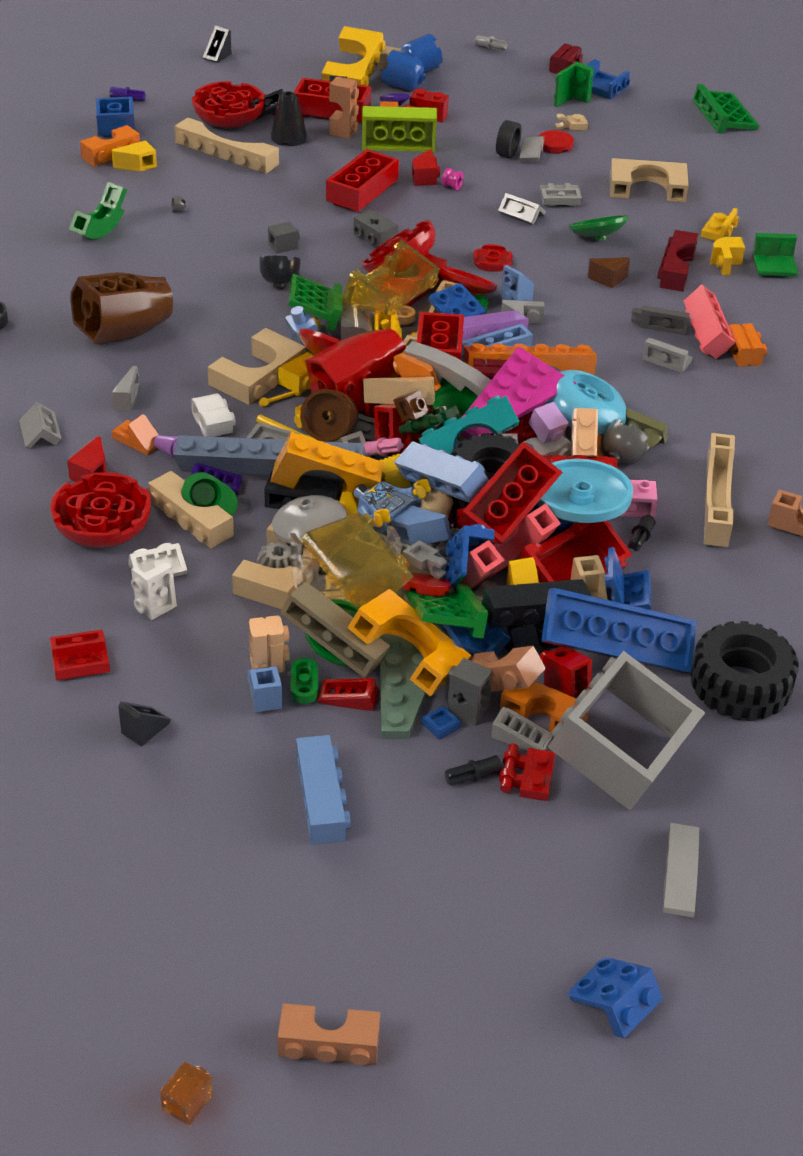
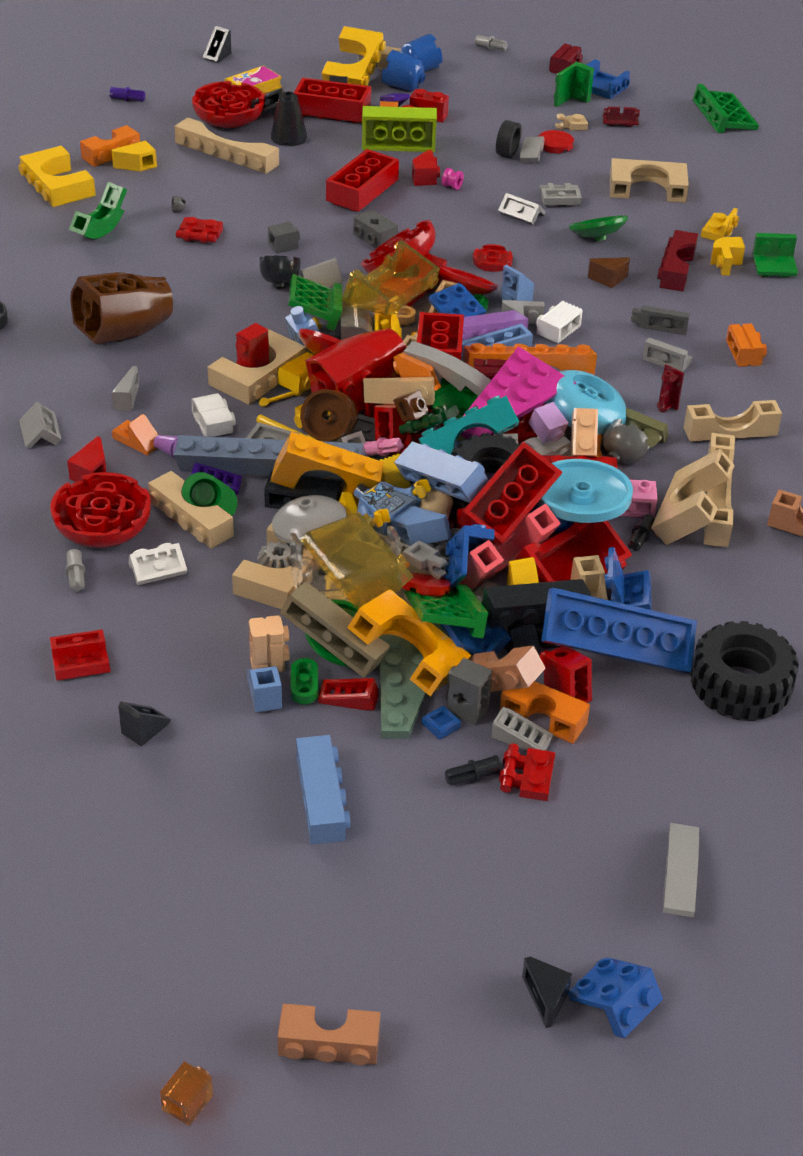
blue brick [96,97,135,137] -> none
white bracket [131,562,177,620] -> none
nougat arch [329,77,359,139] -> none
light grey window [548,651,705,811] -> none
coral brick [684,284,736,359] -> none
none -> yellow arch [18,145,96,207]
none -> light grey axle [65,549,86,592]
none -> red plate [176,217,223,244]
none -> piece [224,66,282,94]
none -> red brick [235,323,269,368]
none -> light grey slope [301,258,342,287]
none -> black slope [522,956,572,1028]
none -> white brick [536,301,583,344]
none -> dark red hinge [602,106,640,127]
none -> tan arch [651,448,735,545]
none -> dark red hinge [657,364,685,413]
none -> tan arch [683,400,782,441]

